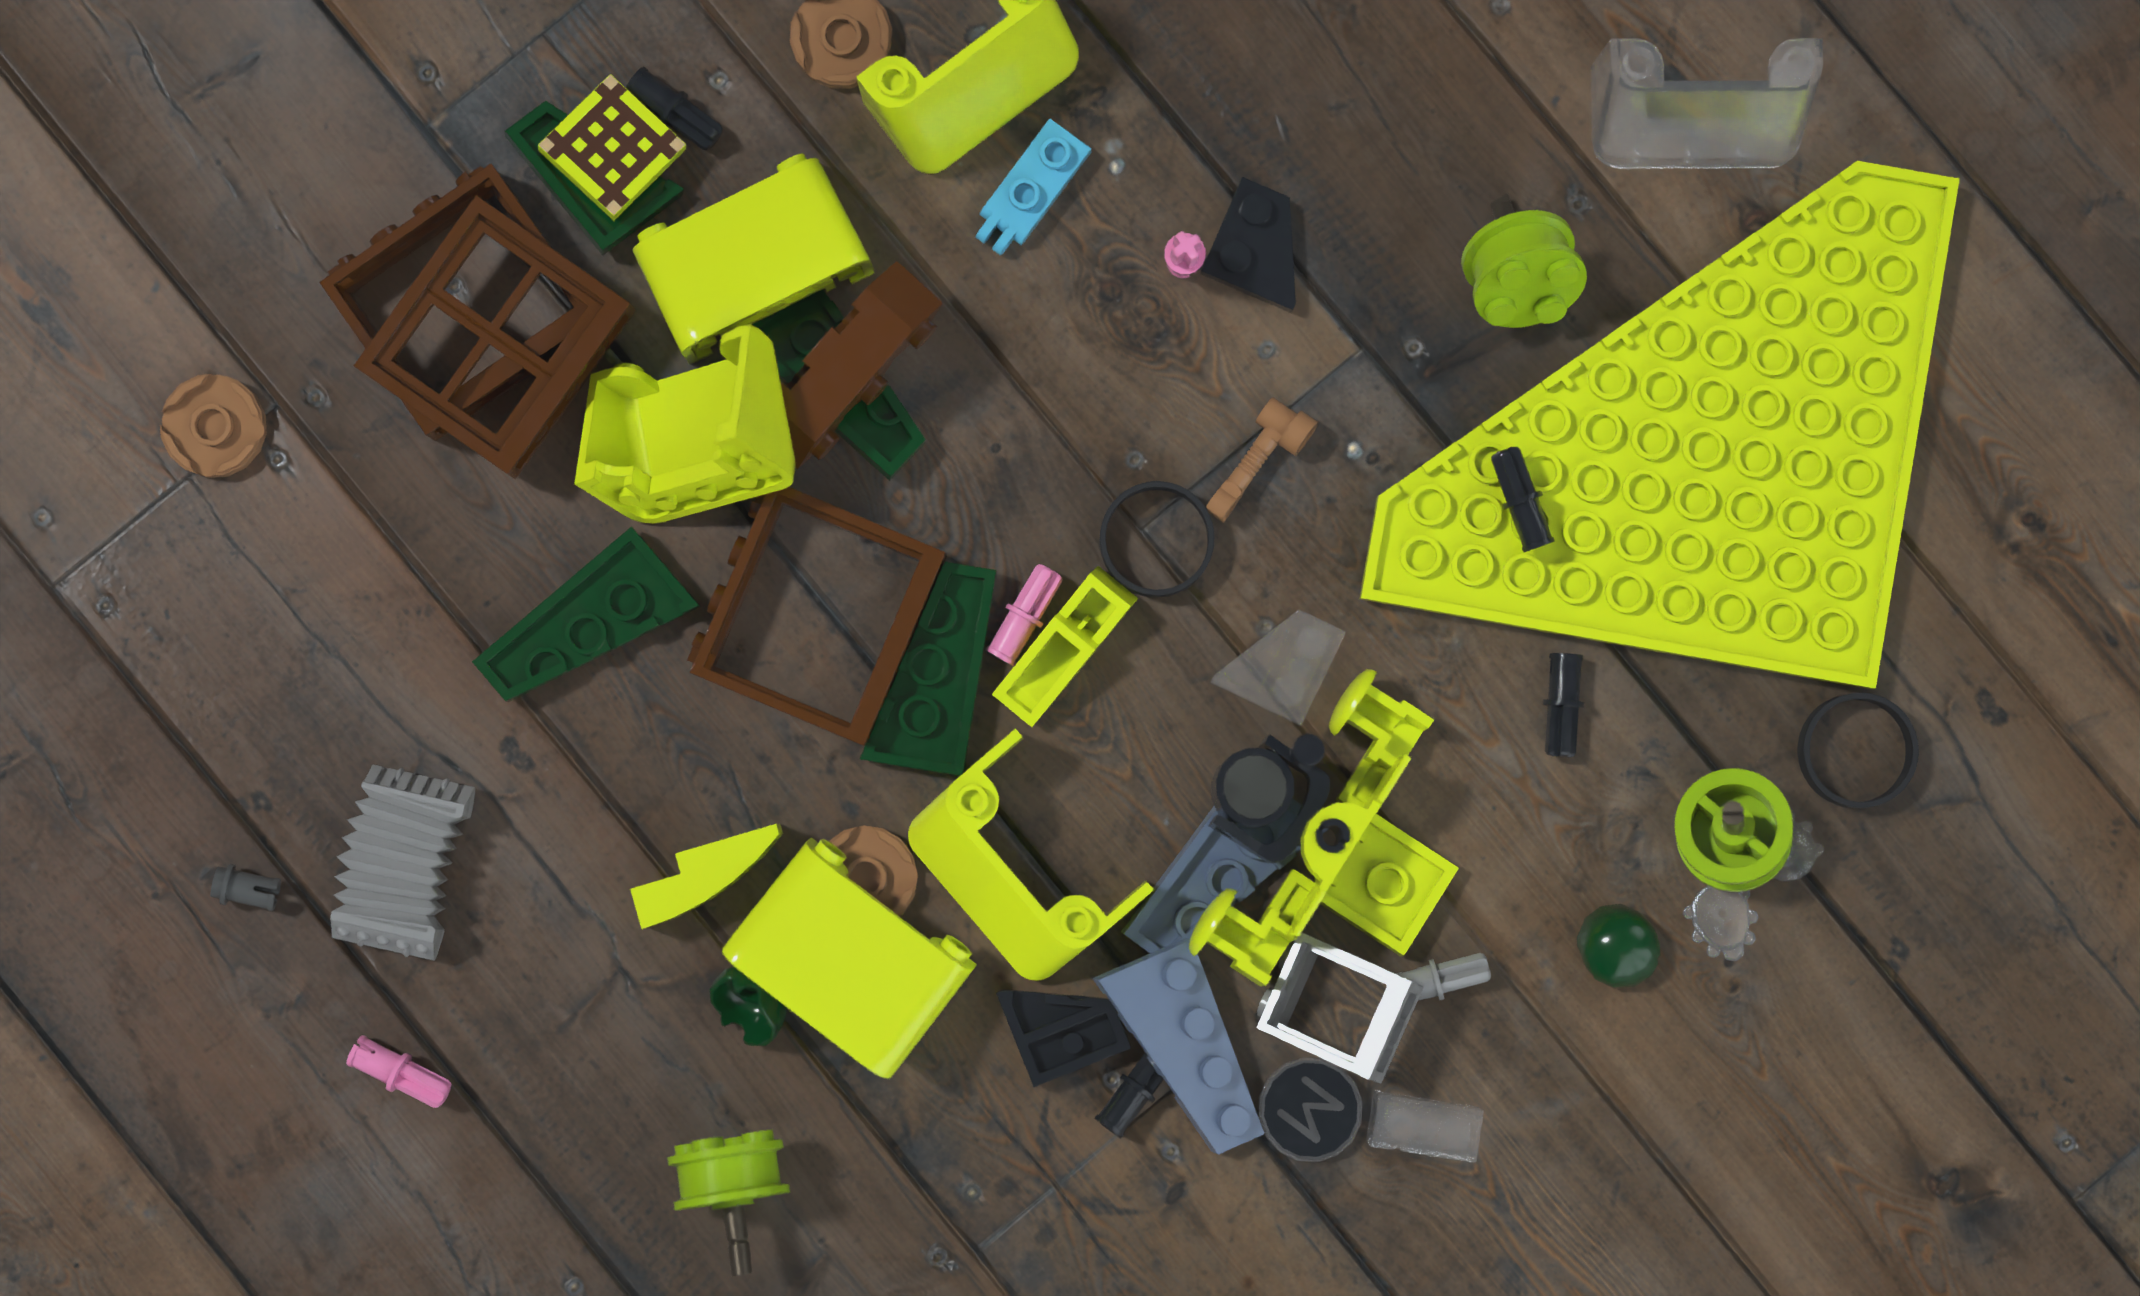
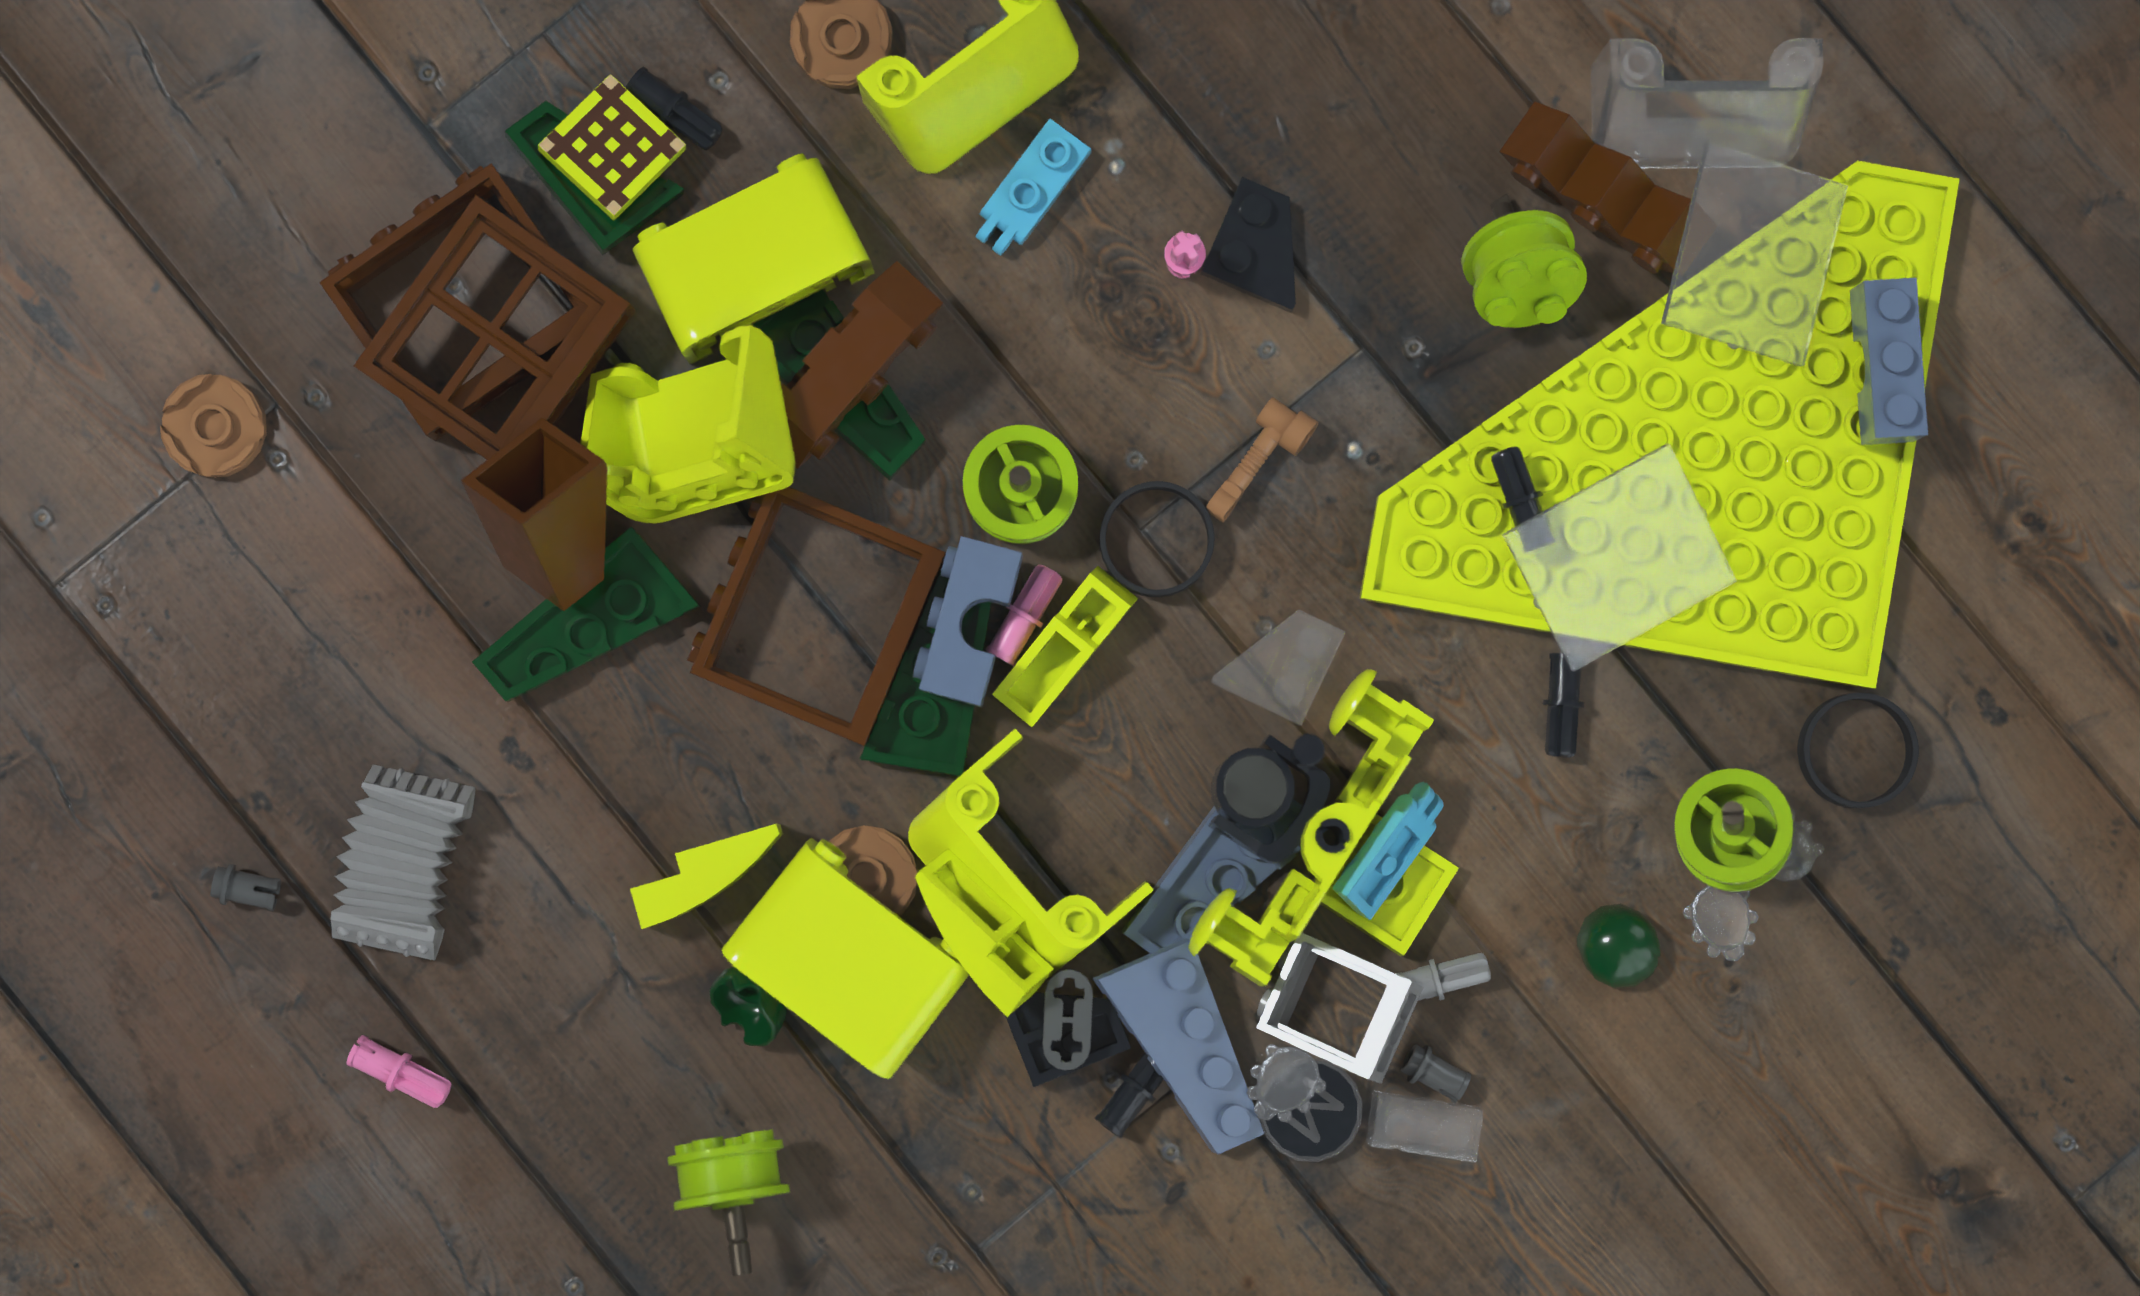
none -> reddish brown slope [461,418,607,611]
none -> sand blue arch [913,536,1023,708]
none -> neon yellow slope [915,848,1054,1017]
none -> lime wheel [963,425,1078,544]
none -> dark grey beam [1043,969,1093,1070]
none -> clear piece [1246,1044,1326,1122]
none -> medium azure hinge [1332,782,1444,920]
none -> dark grey pin [1400,1044,1471,1103]
none -> reddish brown brick [1499,101,1716,277]
none -> clear piece [1502,443,1737,672]
none -> clear piece [1661,141,1848,367]
none -> sand blue arch [1850,278,1928,445]

